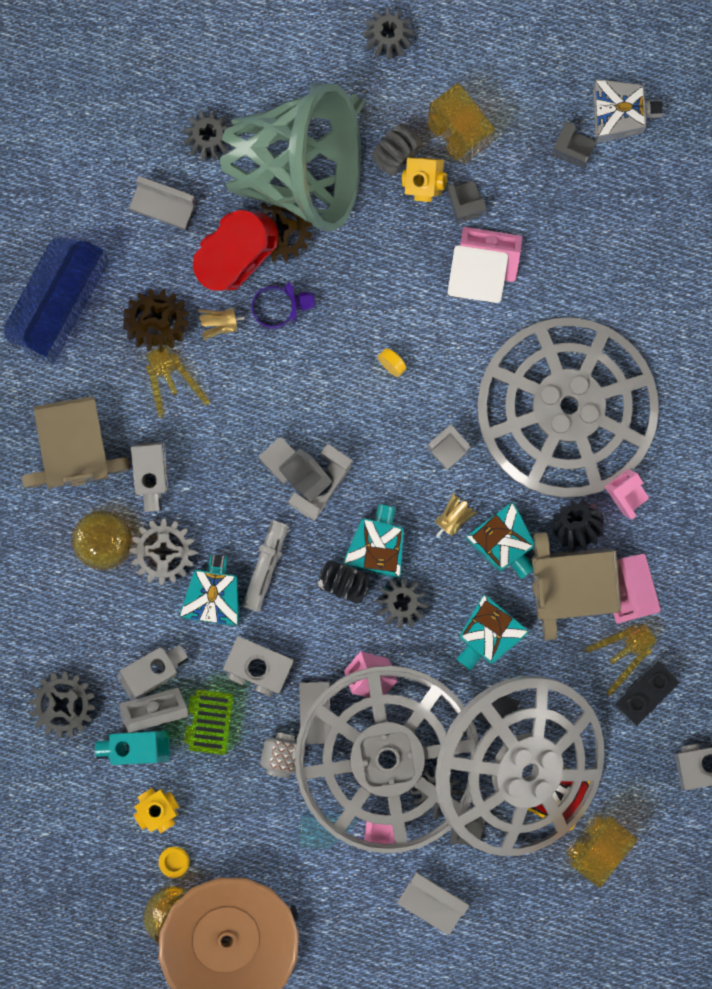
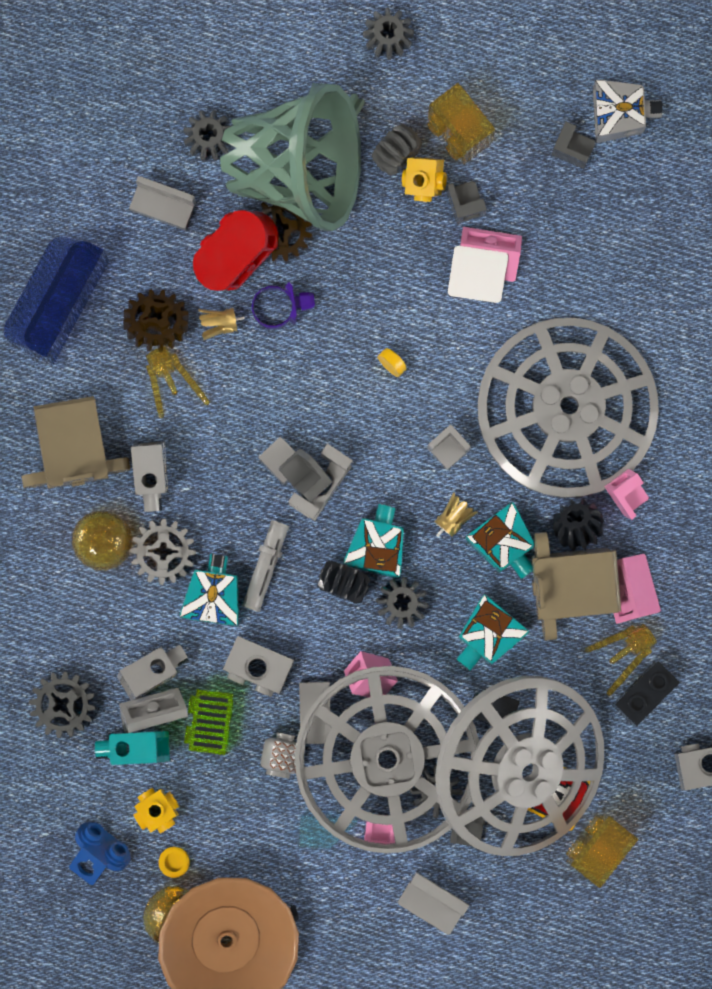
none -> blue bracket [69,822,131,885]

